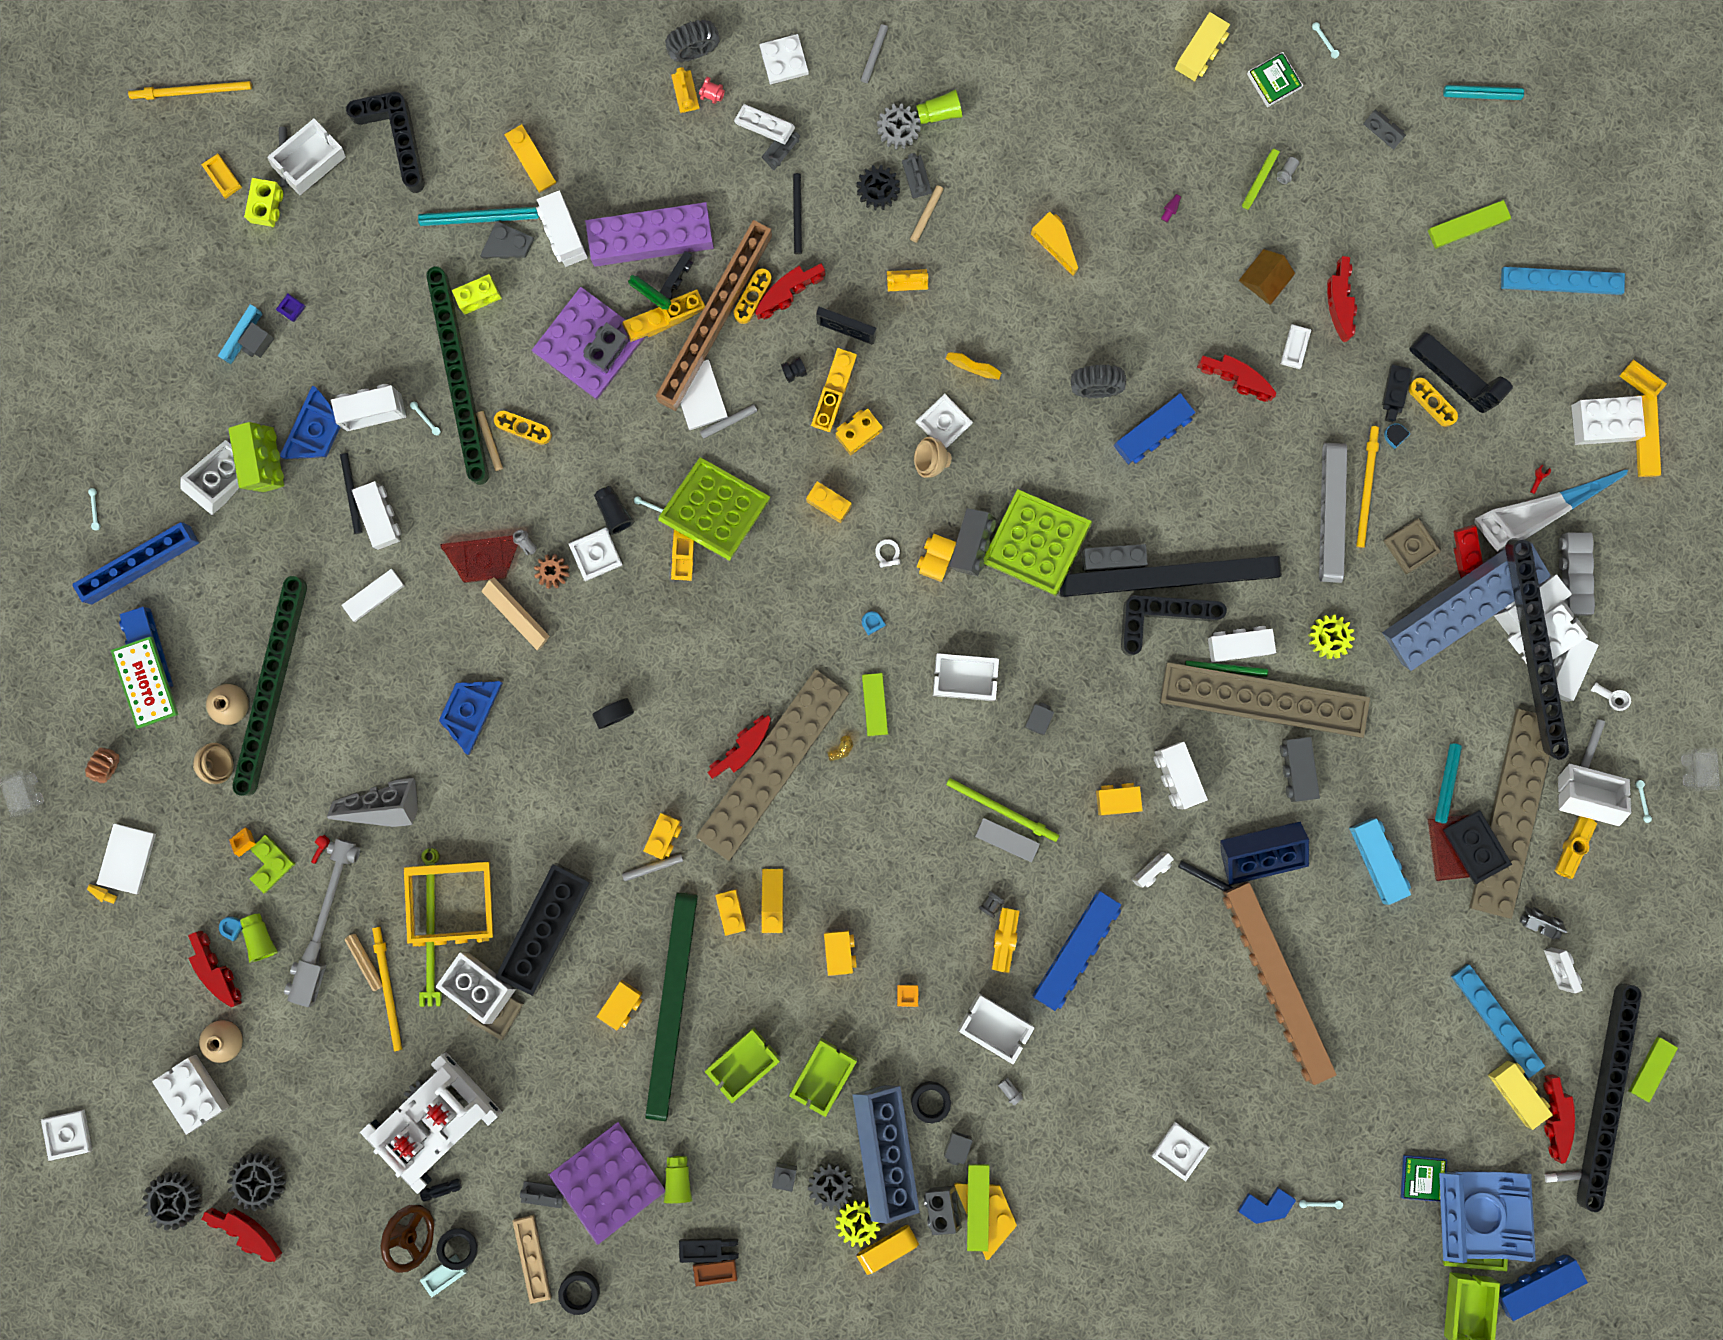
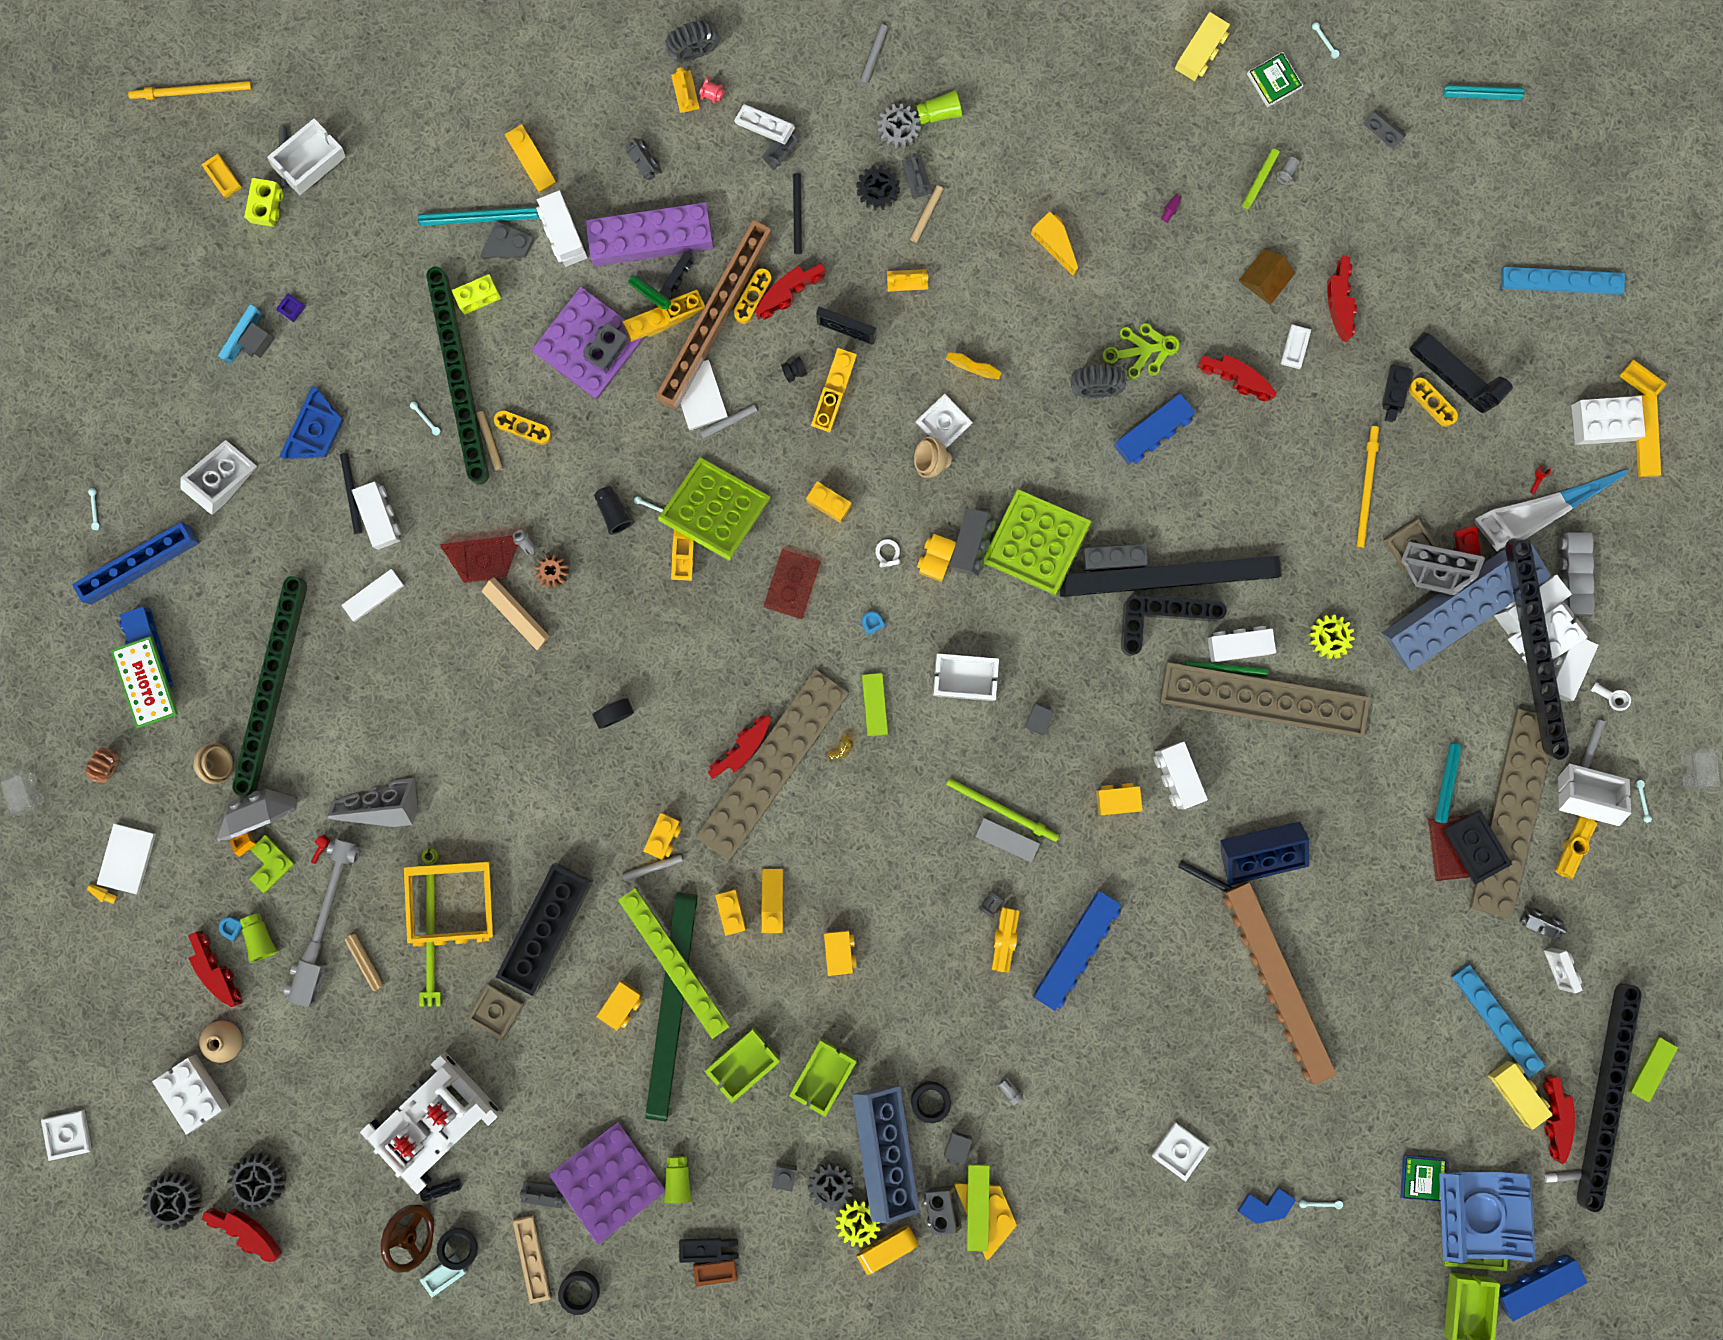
tan piece [206,684,249,725] -> none
lime piece [228,422,284,492] -> none
white piece [331,384,406,431] -> none
black beam [346,92,425,193] -> none
yellow bar [372,926,402,1051] -> none
white brick [436,952,516,1024] -> none
blue wing [439,681,503,755] -> none
white tile [569,528,623,582] -> none
white plate [759,34,808,84] -> none
yellow brick [836,409,883,456] -> none
light orange plate [897,985,918,1007] -> none
white piece [958,993,1034,1064] -> none
white plate [1131,852,1174,887] -> none
dark grey brick [1280,737,1320,802] -> none
light grey beam [1319,443,1347,583] -> none
medium azure brick [1349,818,1411,905] -> none
black tile [1384,424,1410,449] -> none
lime tile [1428,200,1511,249] -> none
none -> light grey wedge [217,789,297,842]
none -> lime plate [618,888,730,1039]
none -> dark grey hinge [626,137,663,180]
none -> clear red tile [763,549,821,620]
none -> lime plant [1102,323,1180,380]
none -> light grey wedge [1401,542,1485,595]

